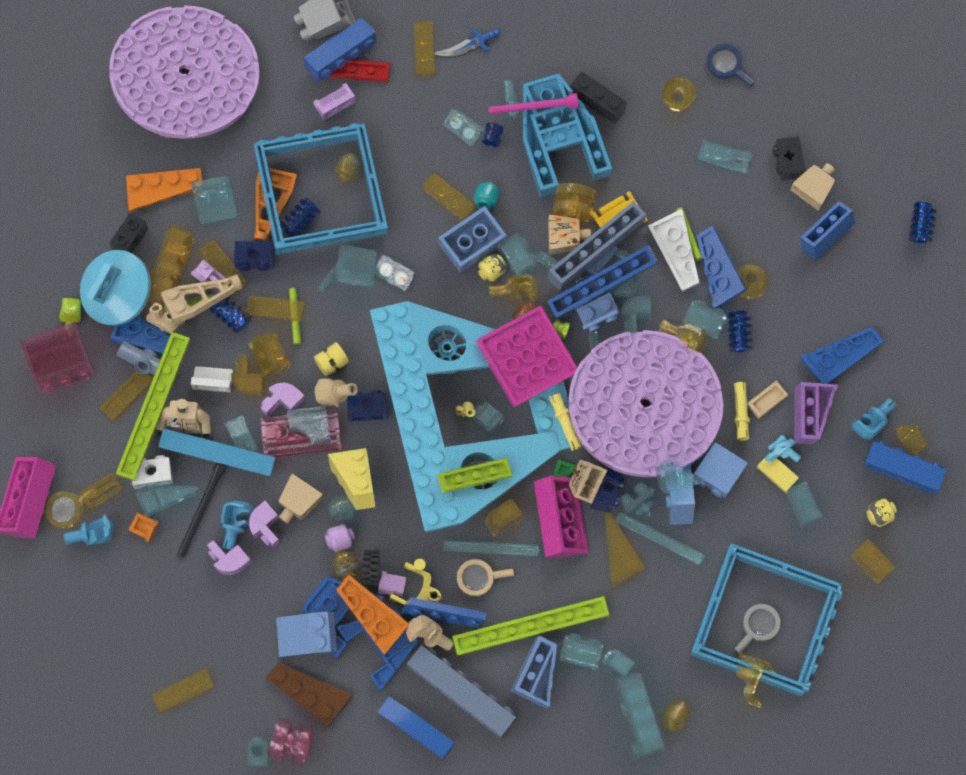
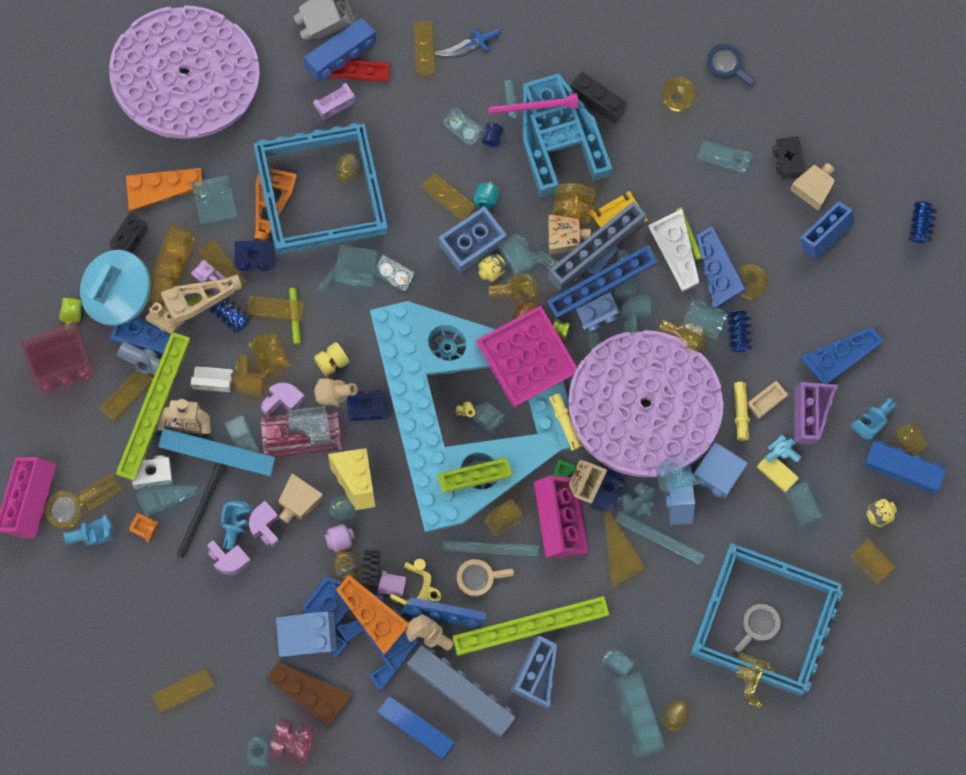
clear blue piece [280,198,321,237] -> none
clear light blue brick [559,633,604,670] -> none

